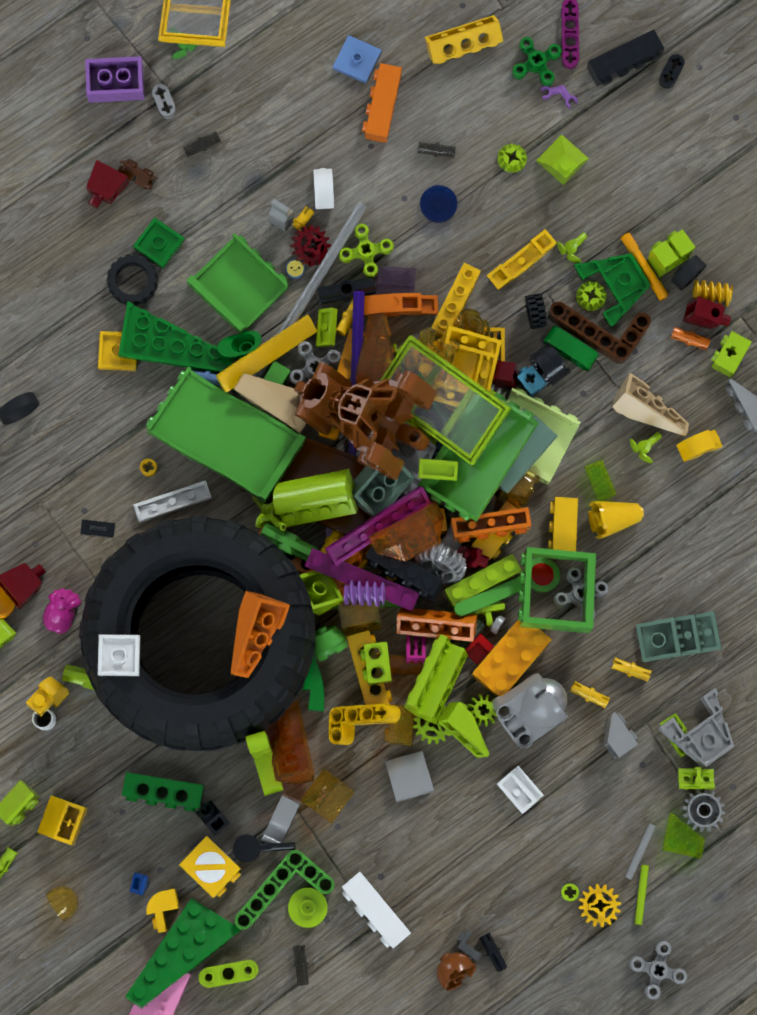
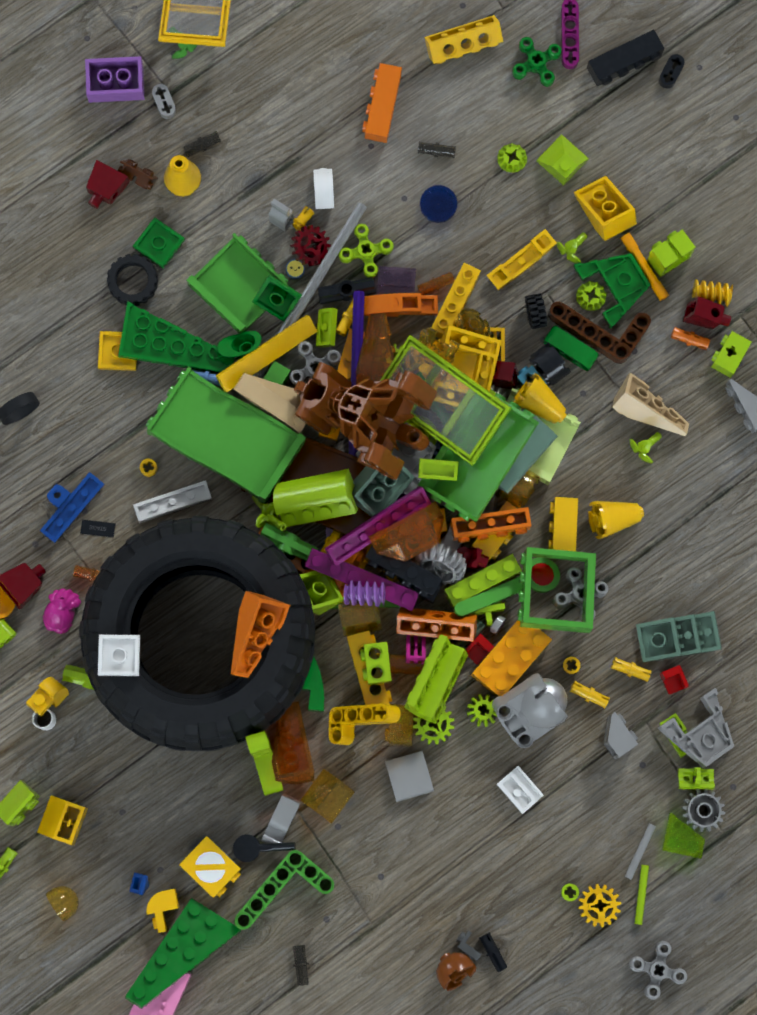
green brick [122,772,205,812] -> none
black brick [196,800,230,836] -> none
lime piece [199,960,259,988] -> none
lime piece [288,888,328,928] -> none
bright green cone [314,625,348,661] -> none
medium blue plate [333,35,382,84] -> none
white brick [341,872,411,948] -> none
lime slope [437,702,489,758] -> none
medium lavender arm [540,85,578,109] -> none
clear neon green plate [584,460,617,501] -> none
black tyre [671,255,706,290] -> none
yellow brick [676,430,723,462] -> none
none -> blue plate [40,472,105,543]
none -> clear orange axle [73,565,100,583]
none -> yellow cone [164,155,201,197]
none -> green slope [252,275,302,322]
none -> clear orange axle [417,272,455,295]
none -> yellow cone [513,373,567,424]
none -> yellow bush [563,657,580,674]
none -> yellow slope [574,176,637,241]
none -> red panel [660,665,689,695]

